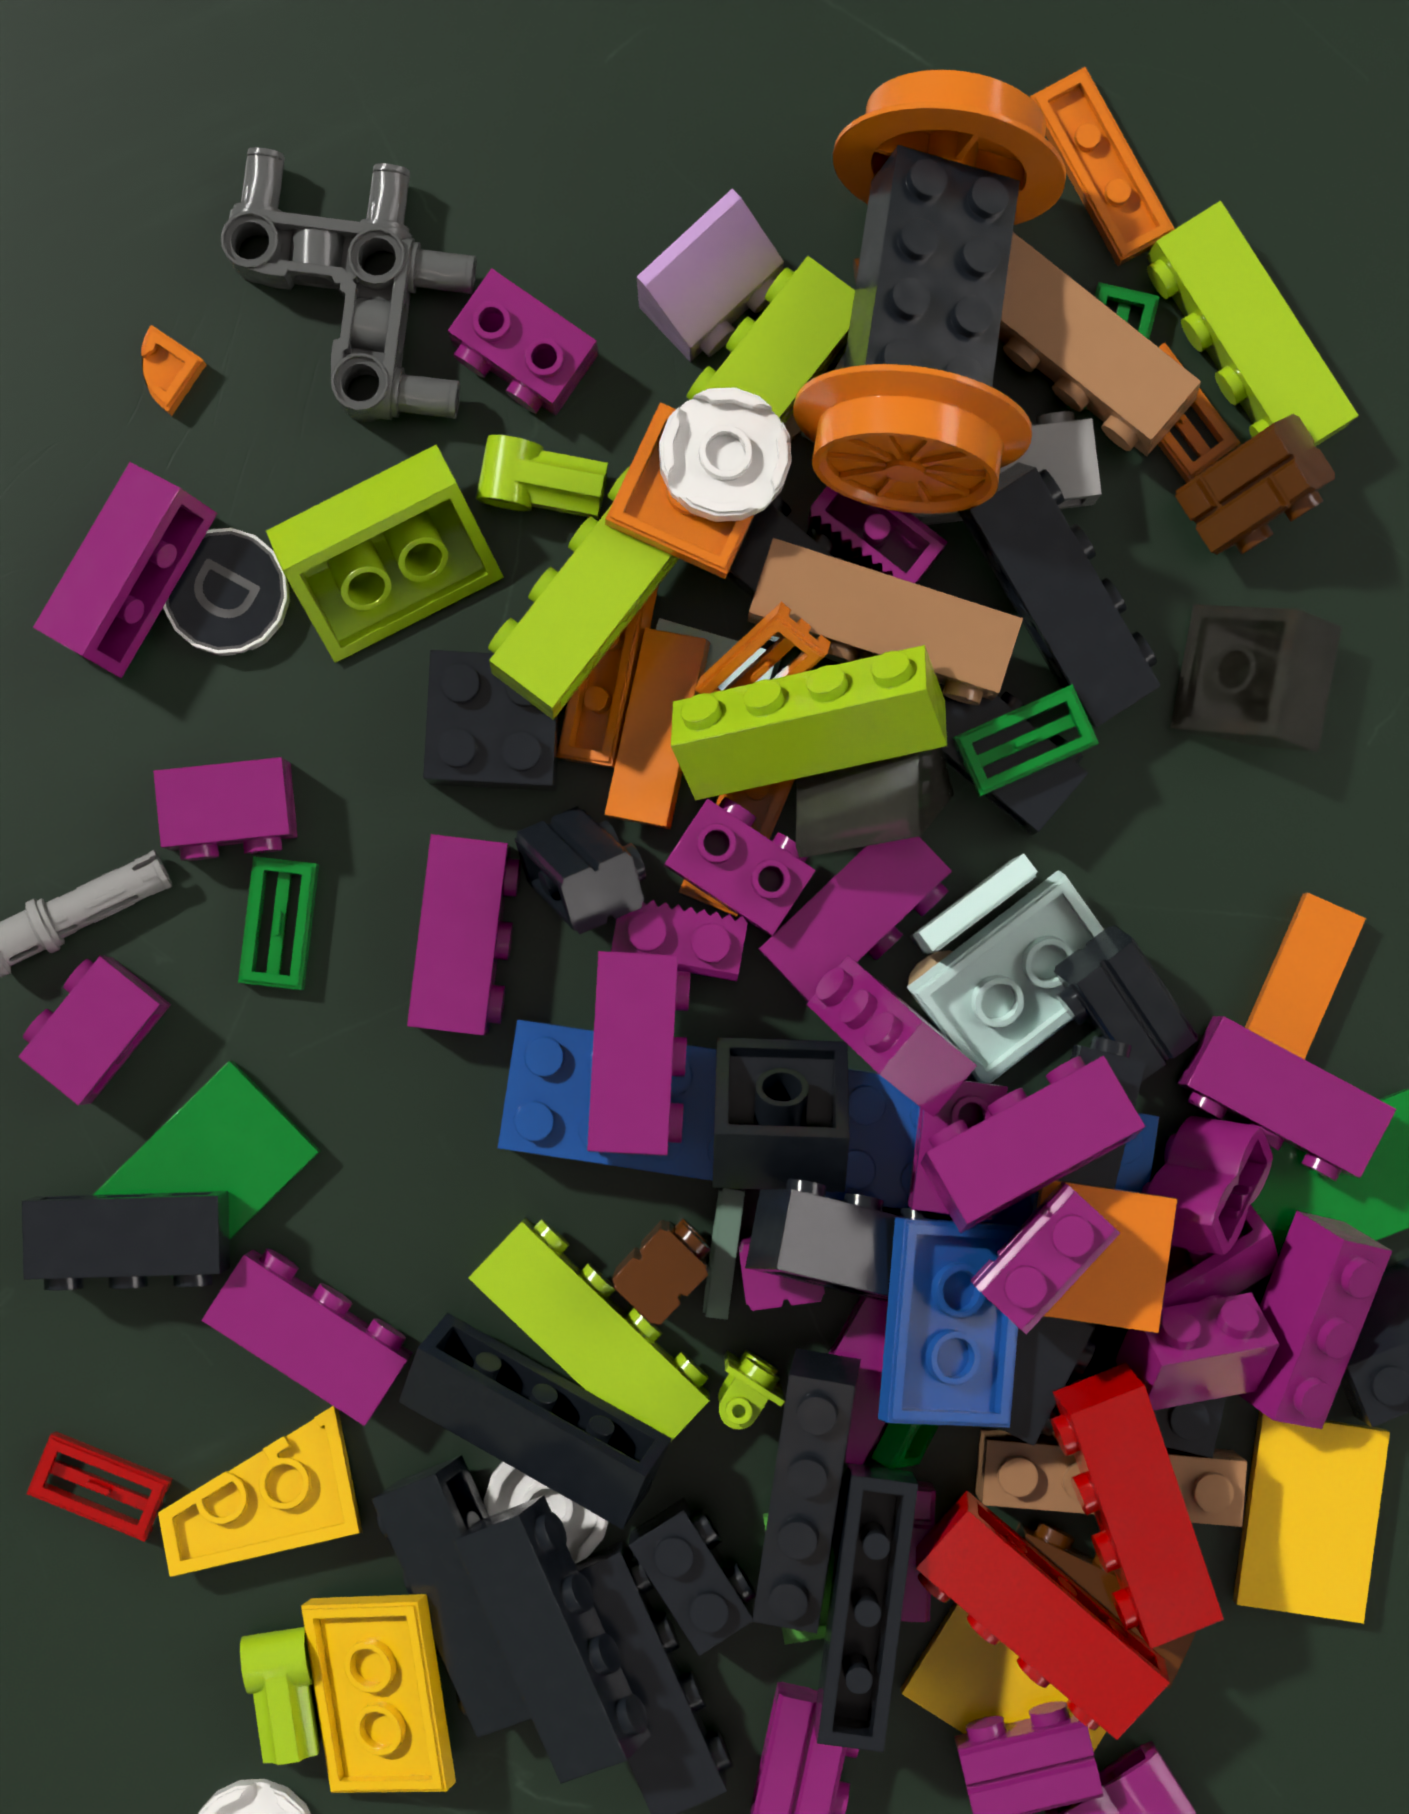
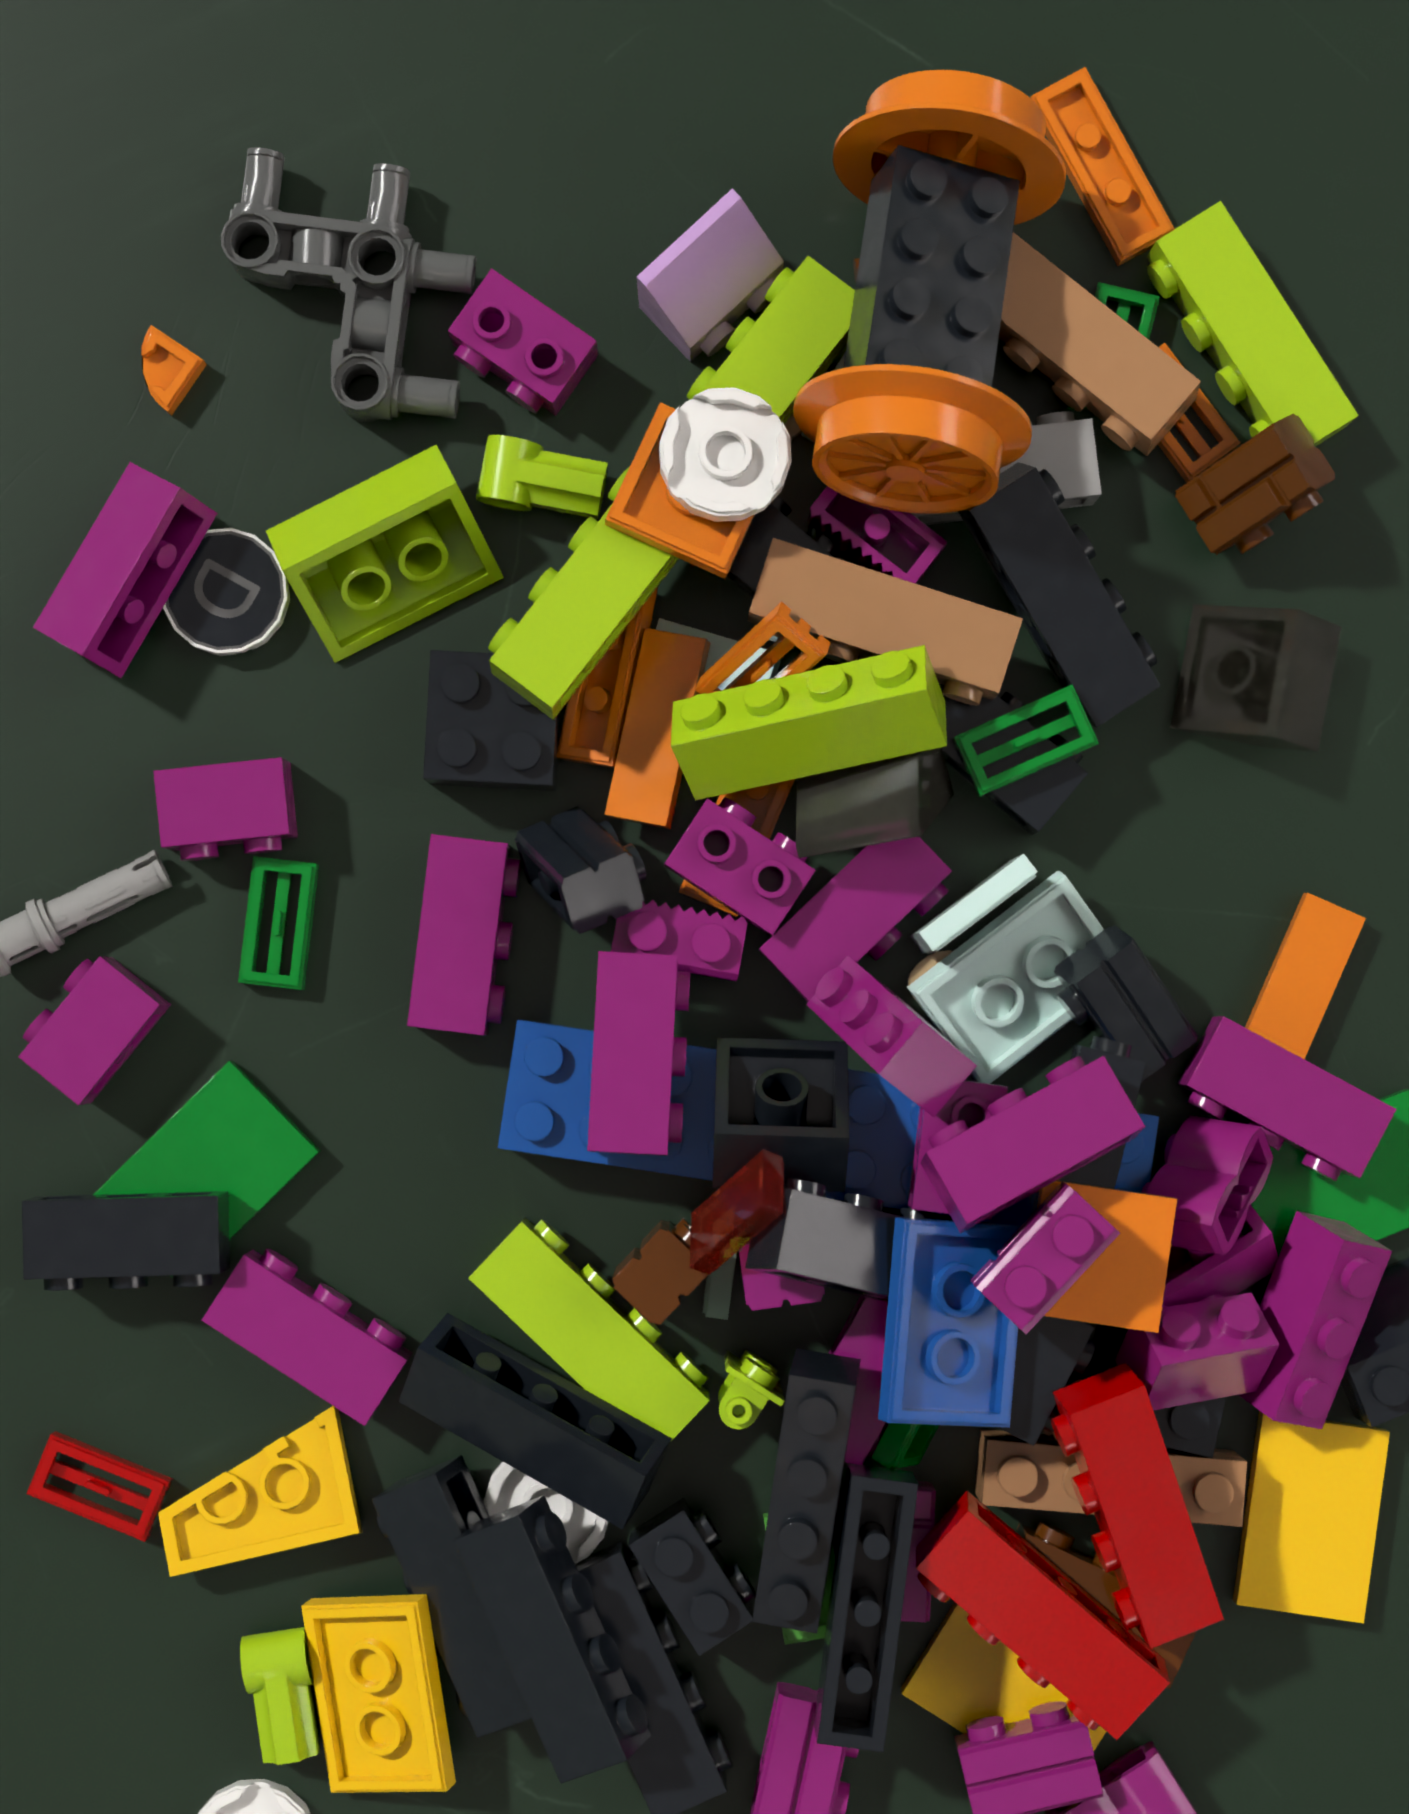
none -> clear red tile [689,1149,784,1275]

